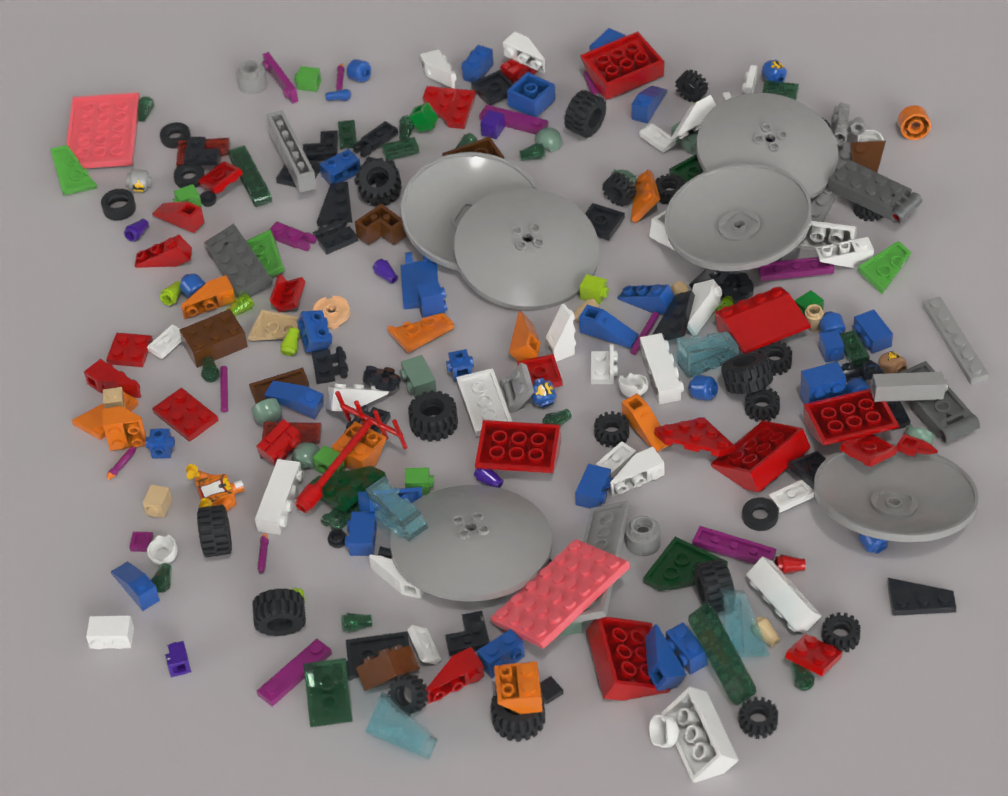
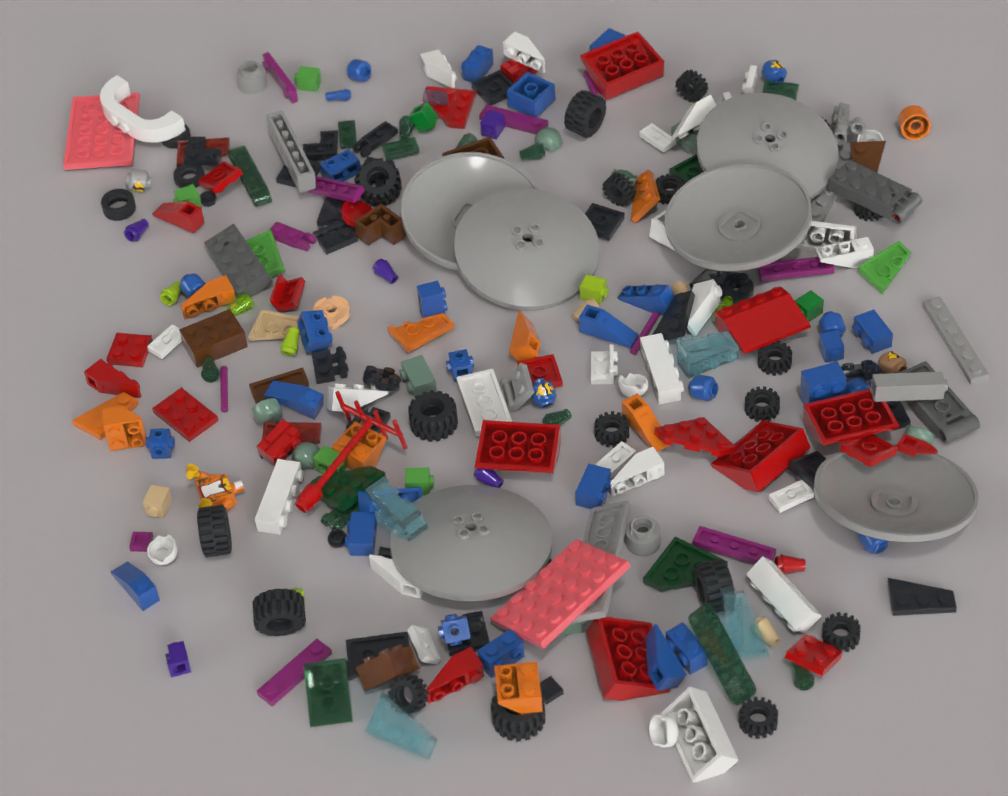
bright green wing [50,145,97,196] -> none
white brick [86,616,134,649] -> none
tan brick [103,387,126,408] -> none
magenta piece [106,446,136,480] -> none
red slope [134,235,192,268] -> none
clear green cone [137,96,154,122] -> none
clear green cone [151,563,172,593] -> none
magenta piece [258,533,269,574] -> none
magenta piece [336,63,345,91] -> none
clear green cone [341,613,372,633] -> none
blue tile [400,252,438,310] -> none
white slope [546,303,576,362] -> none
blue slope [632,86,667,124] -> none
black tyre [721,353,773,394] -> none
black tyre [742,497,779,531] -> none
tan cone [805,304,824,332] -> none
clear green plate [840,330,870,365] -> none
none -> white arch [100,75,186,142]
none -> magenta plate [307,176,365,203]
none -> red tile [340,200,373,228]
none -> clear purple bracket [421,90,449,105]
none -> brick [438,614,471,646]

